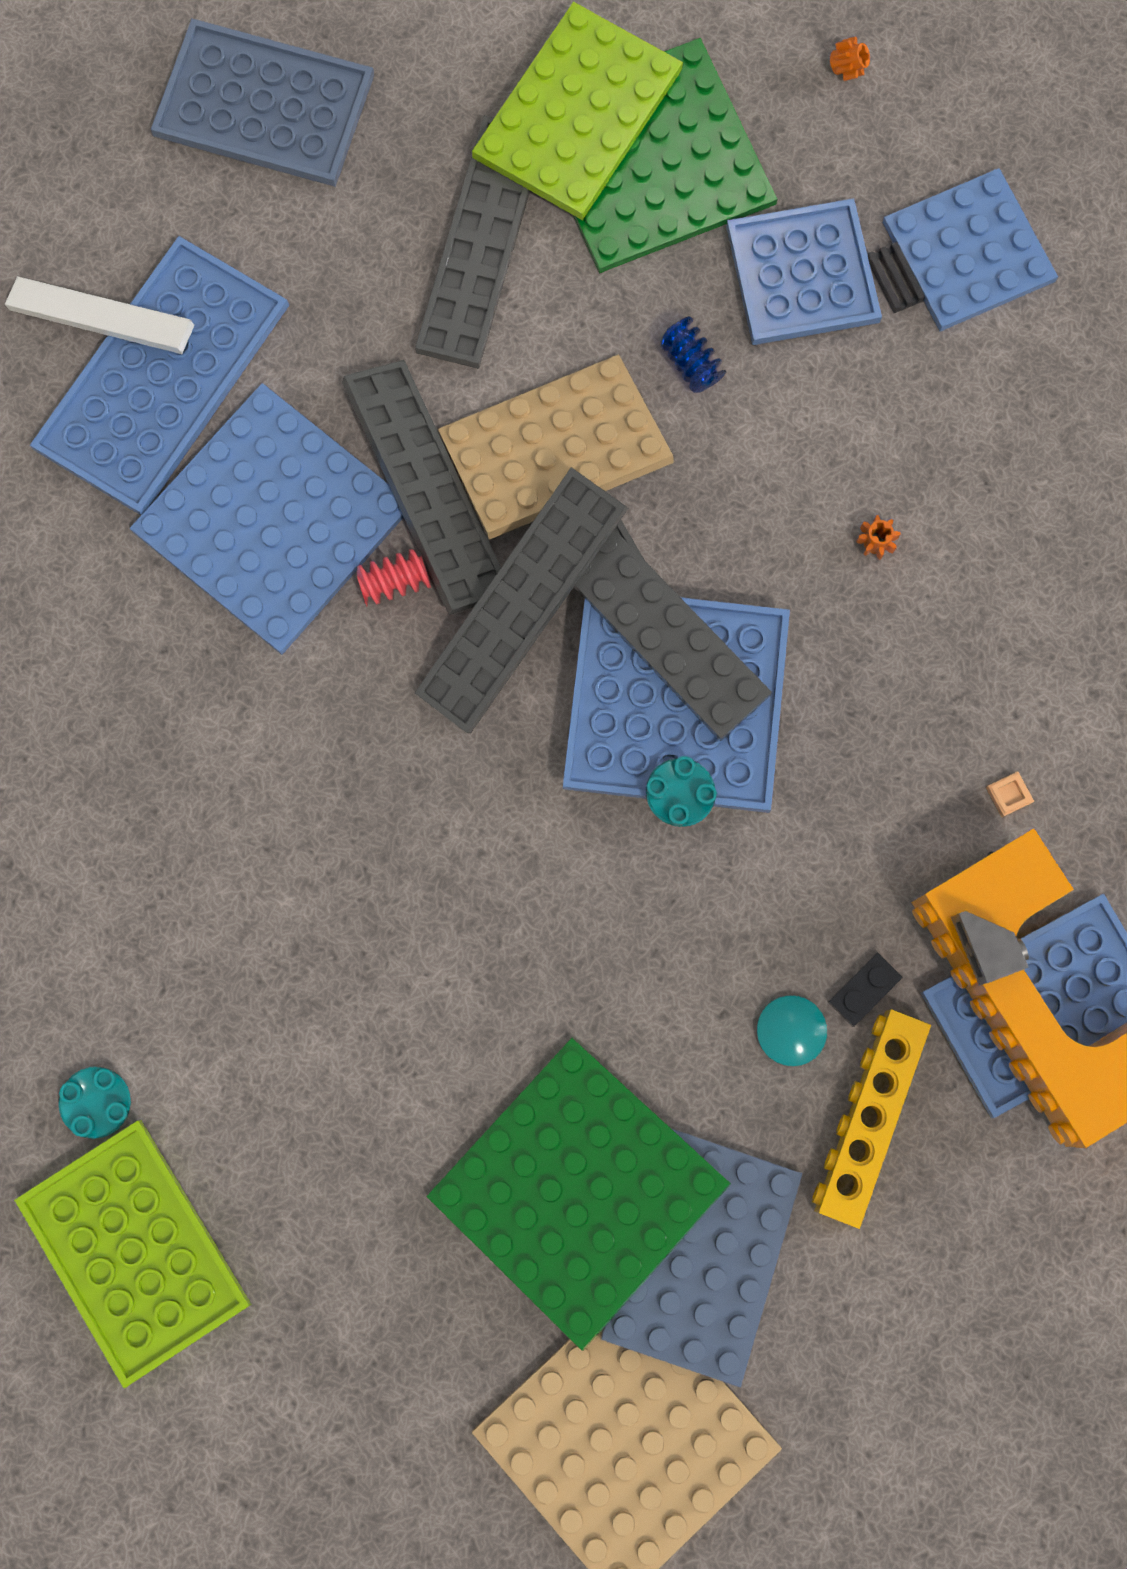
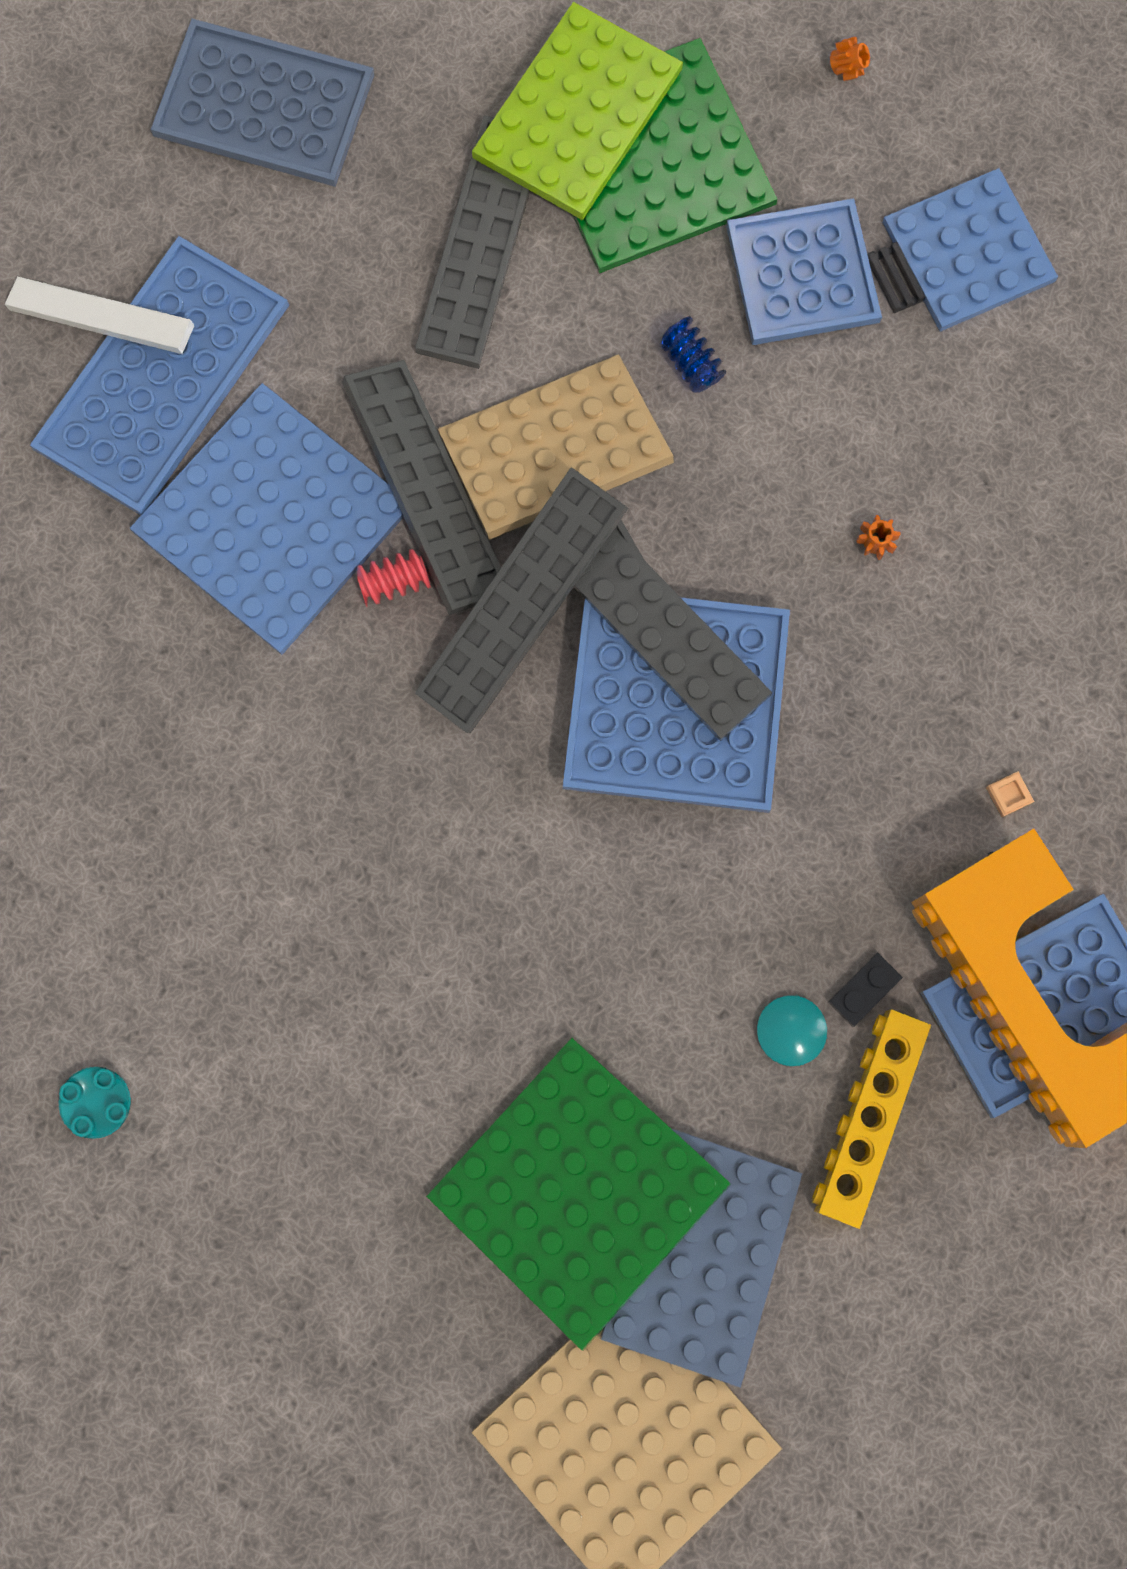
lime plate [14,1120,252,1389] -> none
teal dish [646,756,717,827] -> none
flat silver slope [951,911,1029,986] -> none

